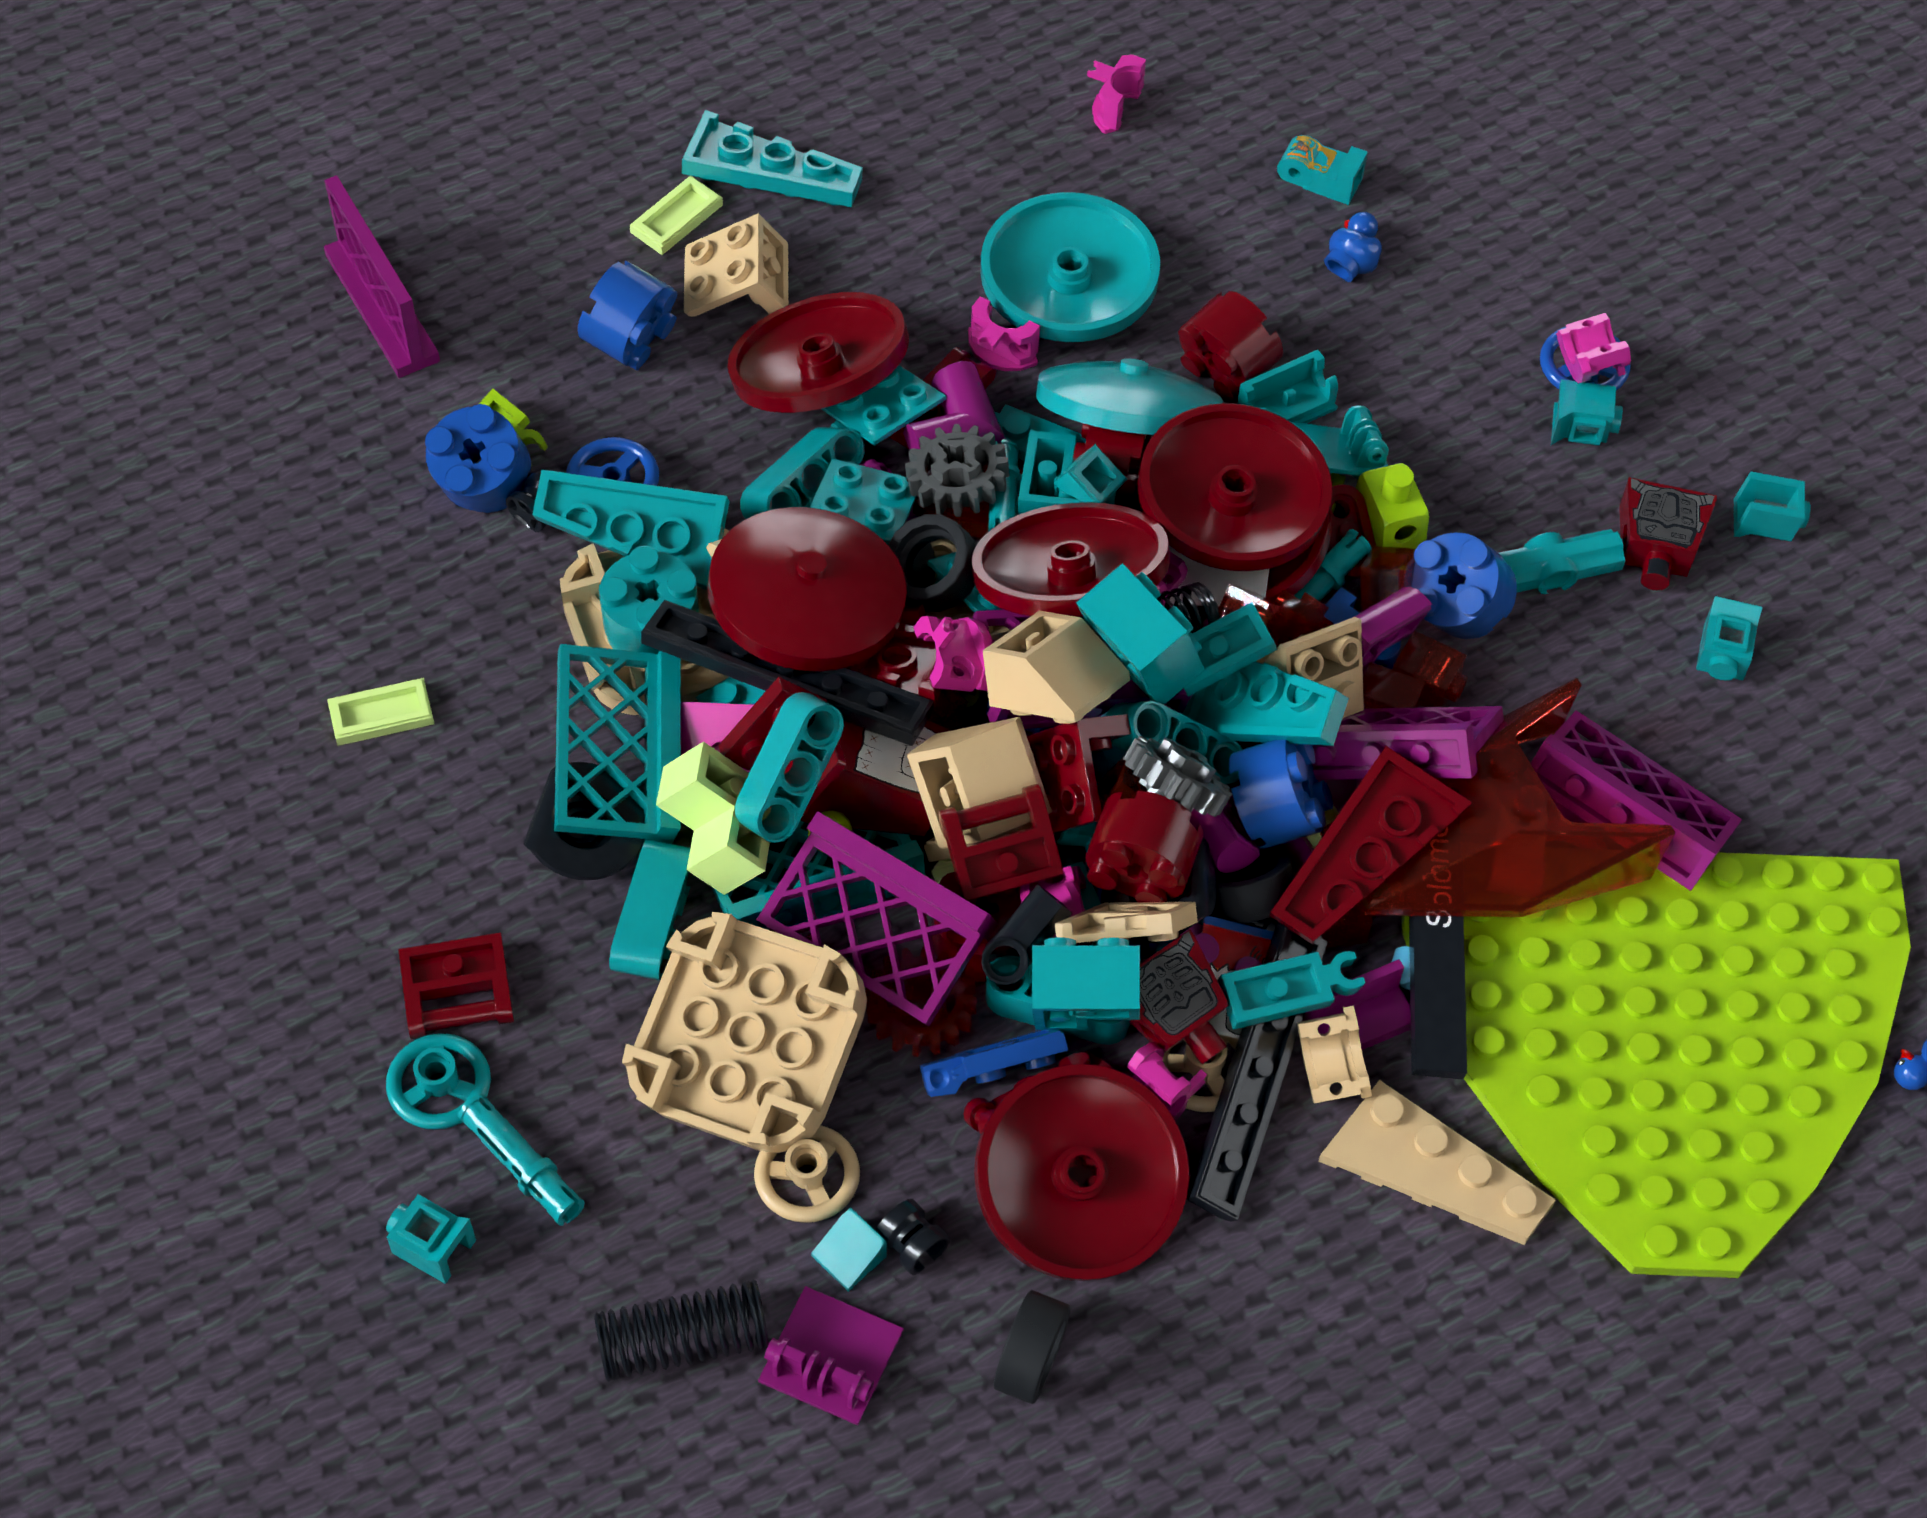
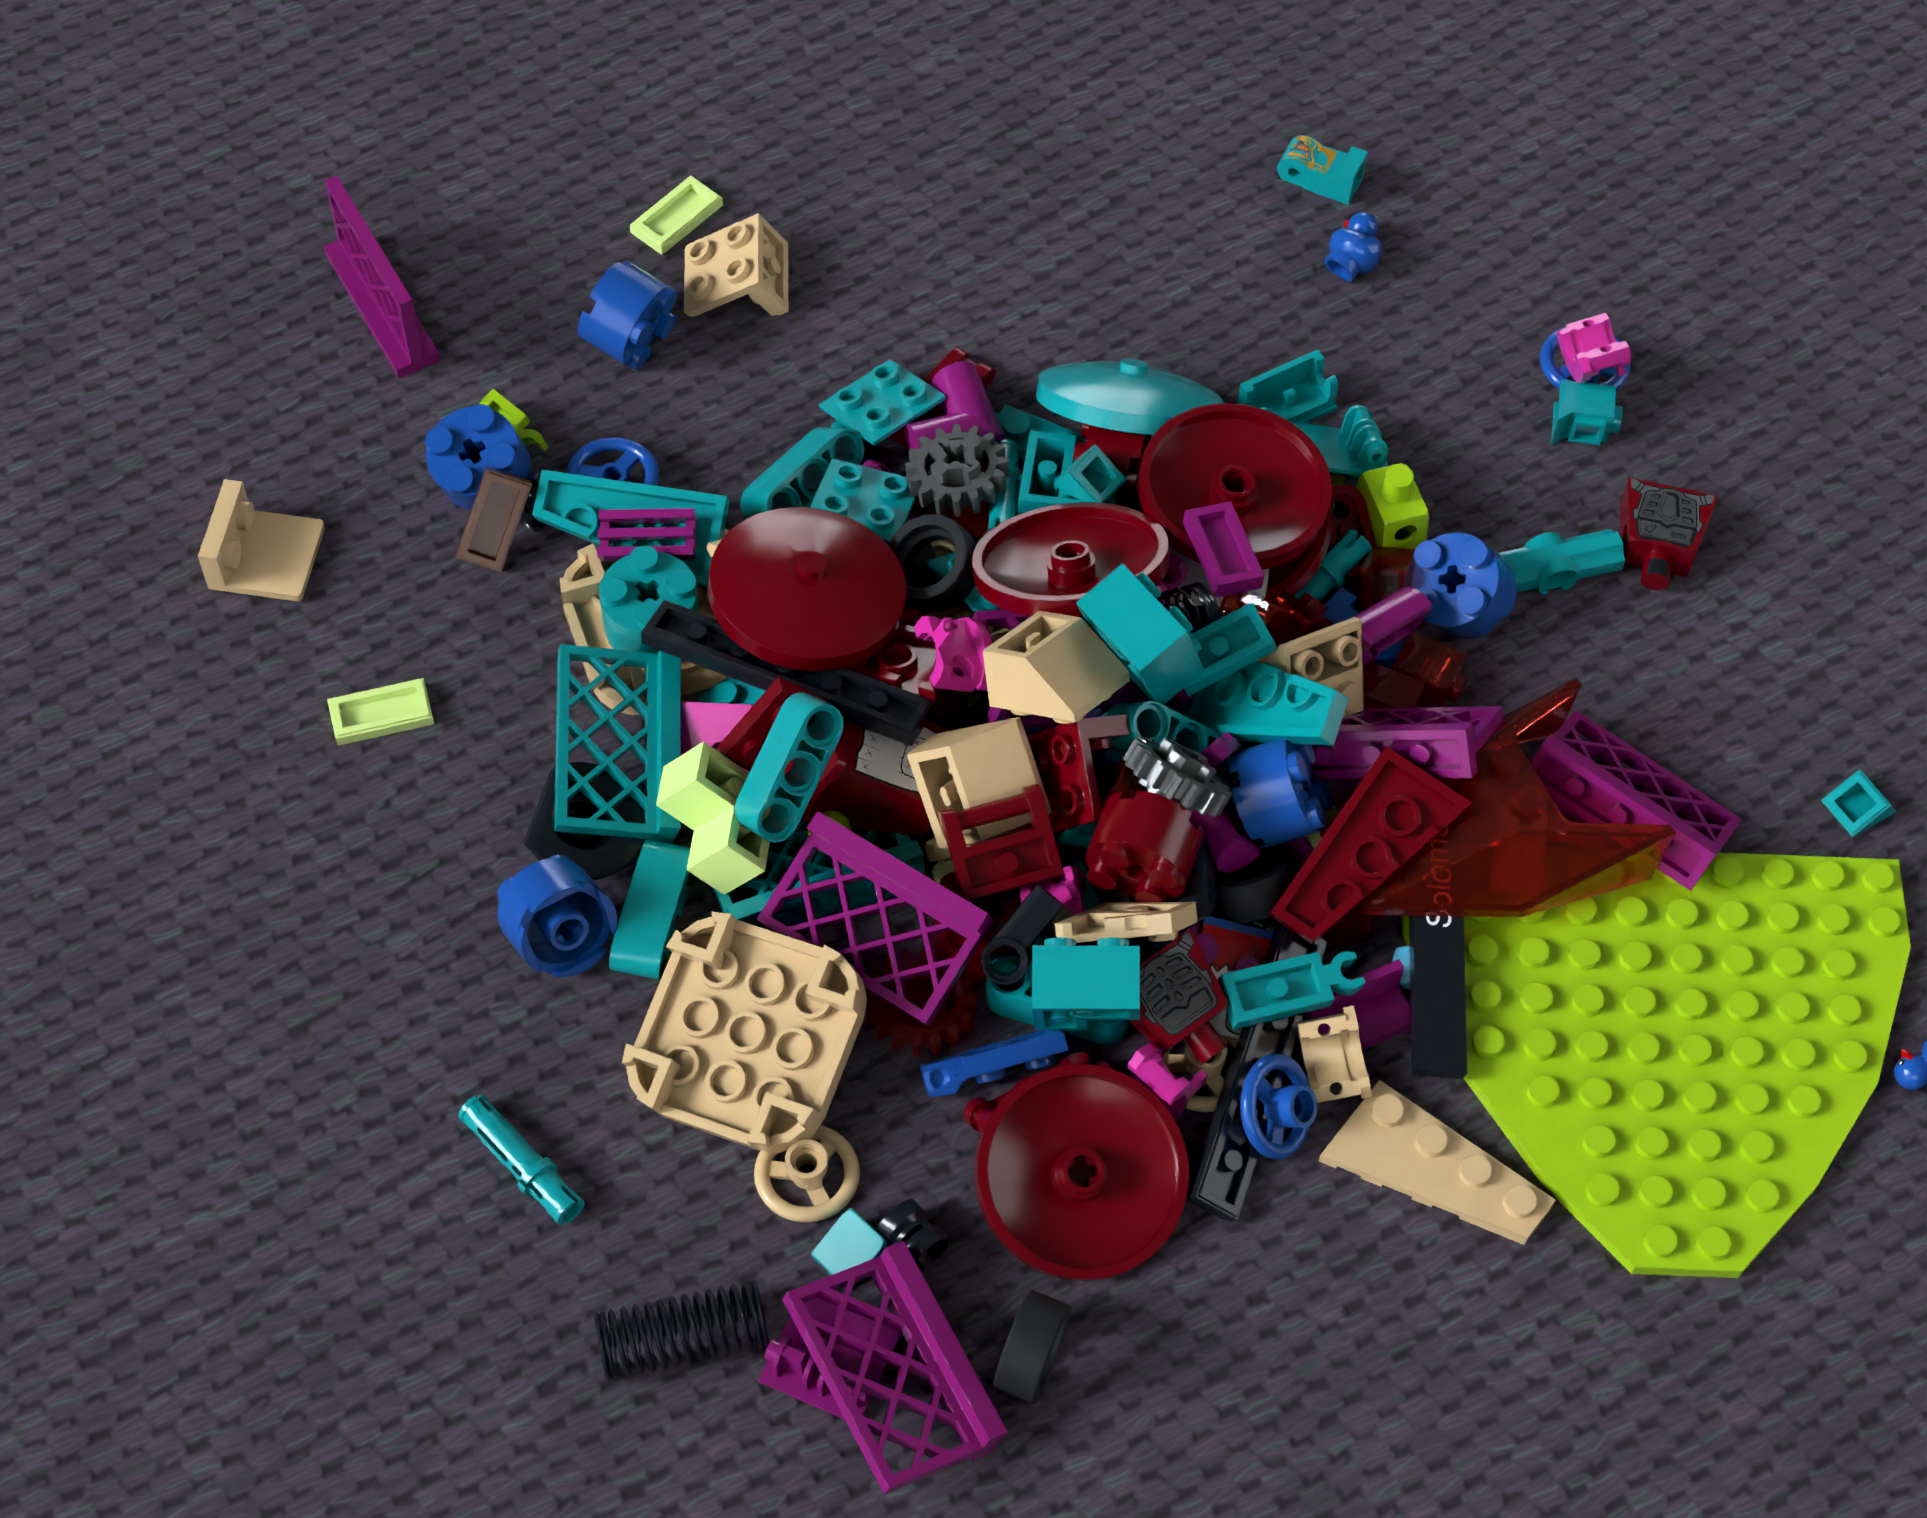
teal piece [386,1033,491,1130] -> none
teal window [386,1194,476,1284] -> none
dark red plate [398,932,514,1039] -> none
teal wing [682,110,863,207] -> none
dark red dish [727,292,909,413] -> none
dark pink piece [968,296,1040,371] -> none
teal dish [981,192,1160,342] -> none
dark pink piece [1087,54,1146,134] -> none
dark red brick [1178,291,1283,402] -> none
teal window [1696,596,1763,681] -> none
teal window [1734,471,1811,541] -> none
none -> tan bracket [198,479,325,602]
none -> reddish brown tile [455,466,532,572]
none -> blue brick [497,854,617,978]
none -> magenta tile [597,508,697,562]
none -> magenta fence [782,1241,1008,1495]
none -> magenta tile [1183,501,1265,598]
none -> magenta tile [1200,732,1241,769]
none -> blue piece [1240,1053,1317,1160]
none -> teal slope [1821,769,1896,837]

